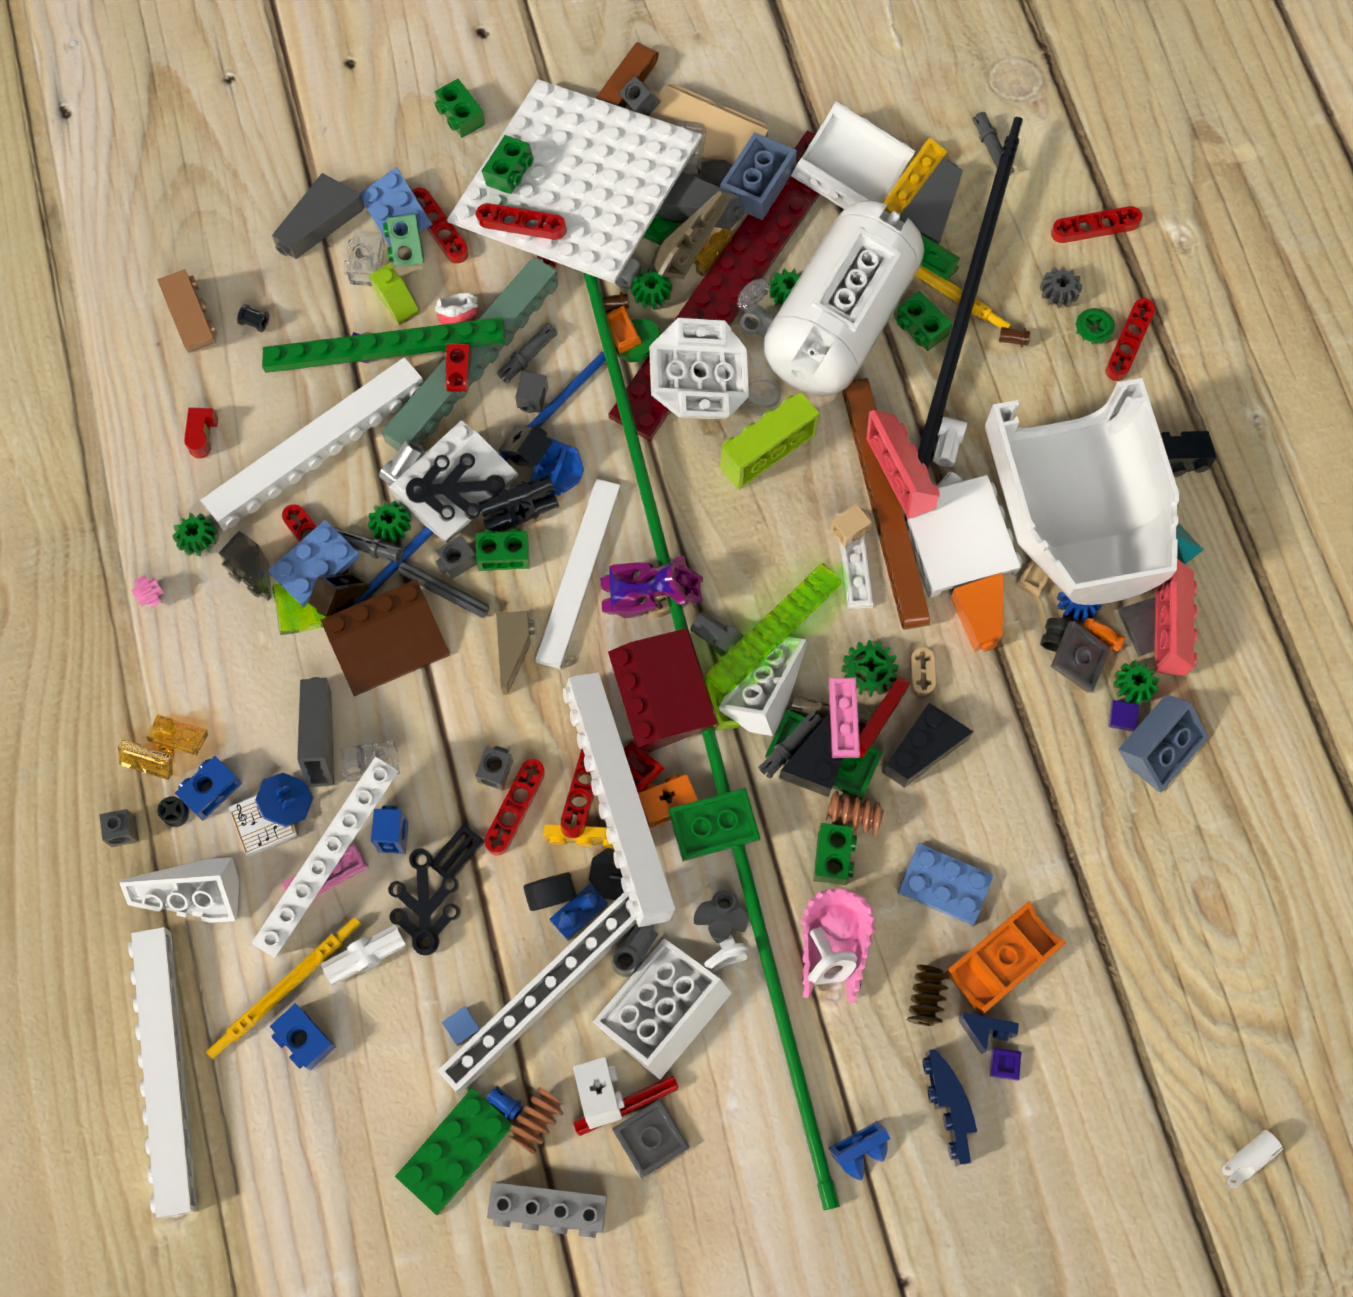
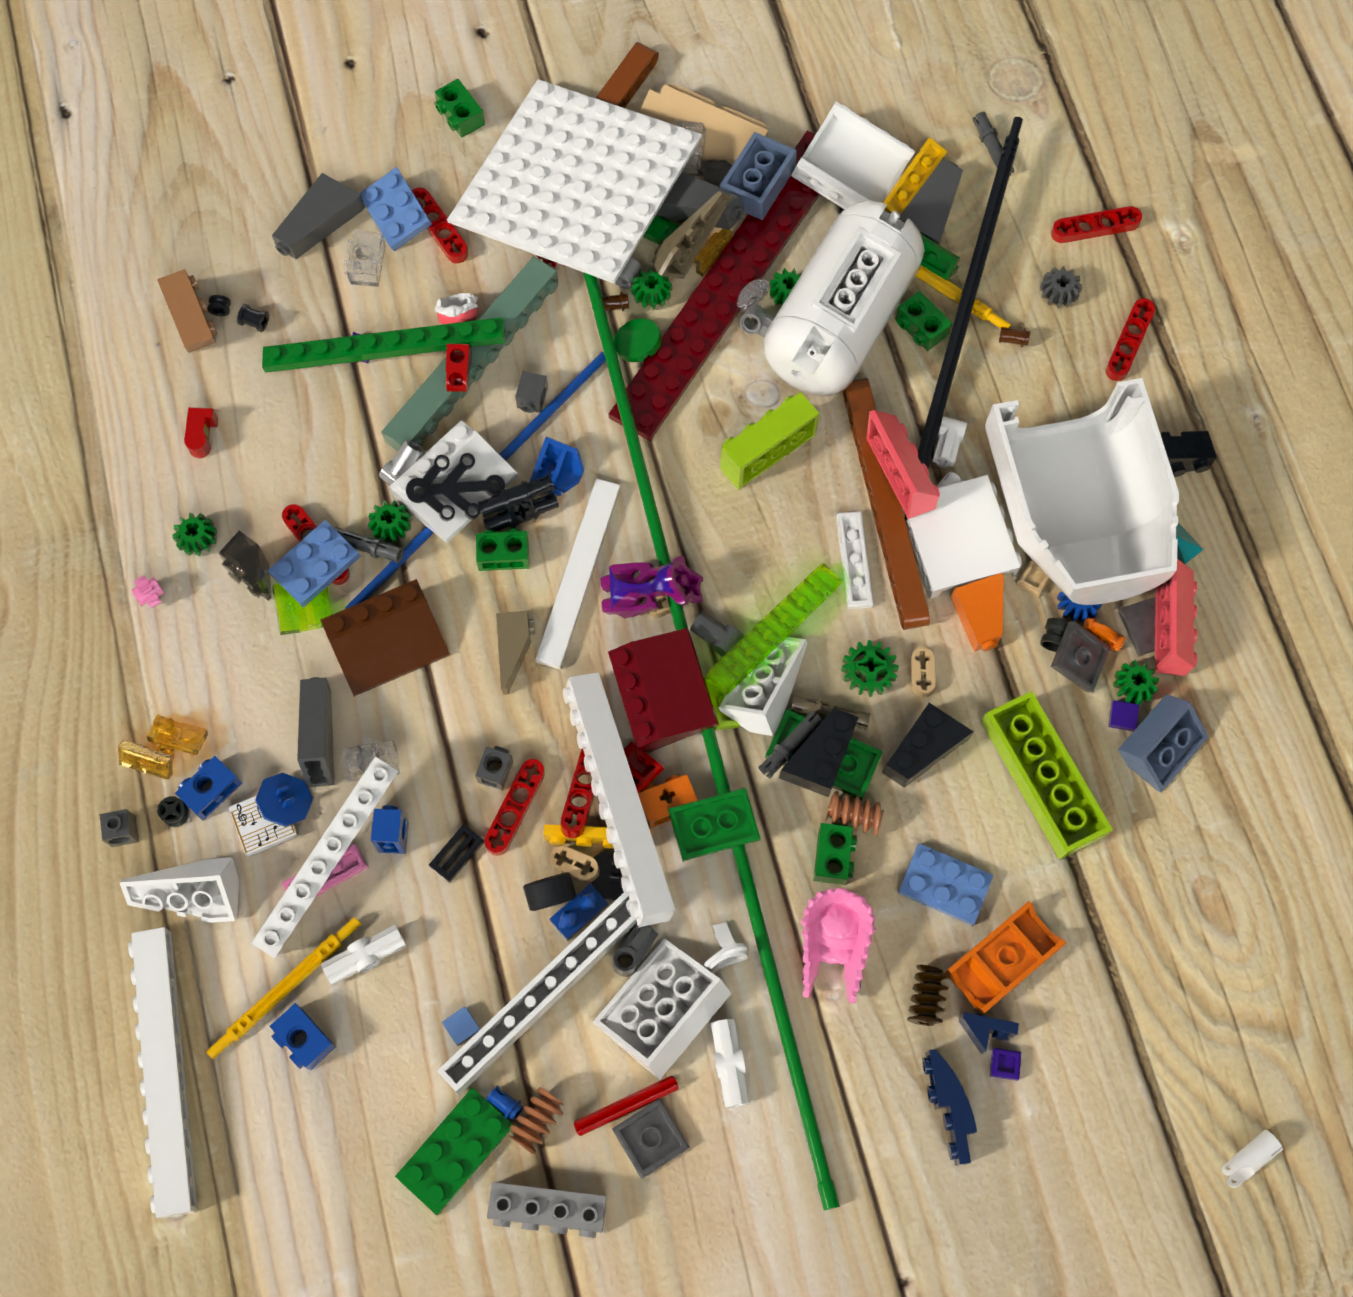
white brick [201,357,423,532] -> none
dark brown slope [308,572,370,617] -> none
lime slope [369,263,419,325] -> none
brick [383,213,424,267] -> none
black plant [388,848,461,956] -> none
dark grey axle [398,561,490,618] -> none
dark grey brick [435,535,477,579] -> none
red beam [475,203,567,240] -> none
green brick [481,135,534,195] -> none
dark grey pin [497,323,557,383] -> none
black brick [498,426,552,466] -> none
white brick [573,1057,625,1129] -> none
orange tile [607,306,642,354] -> none
dark grey brick [619,76,661,116] -> none
white piece [649,318,749,420] -> none
dark grey plate [694,890,748,943] -> none
white piece [808,927,858,985] -> none
bright pink tile [829,678,860,758] -> none
blue tile [829,1121,890,1180] -> none
tan brick [830,504,872,548] -> none
red beam [859,676,911,759] -> none
green gear [1075,308,1115,345] -> none
none -> black bush [207,295,231,316]
none -> tan beam [550,846,600,883]
none -> white piece [711,1019,749,1108]
none -> lime brick [981,691,1113,860]

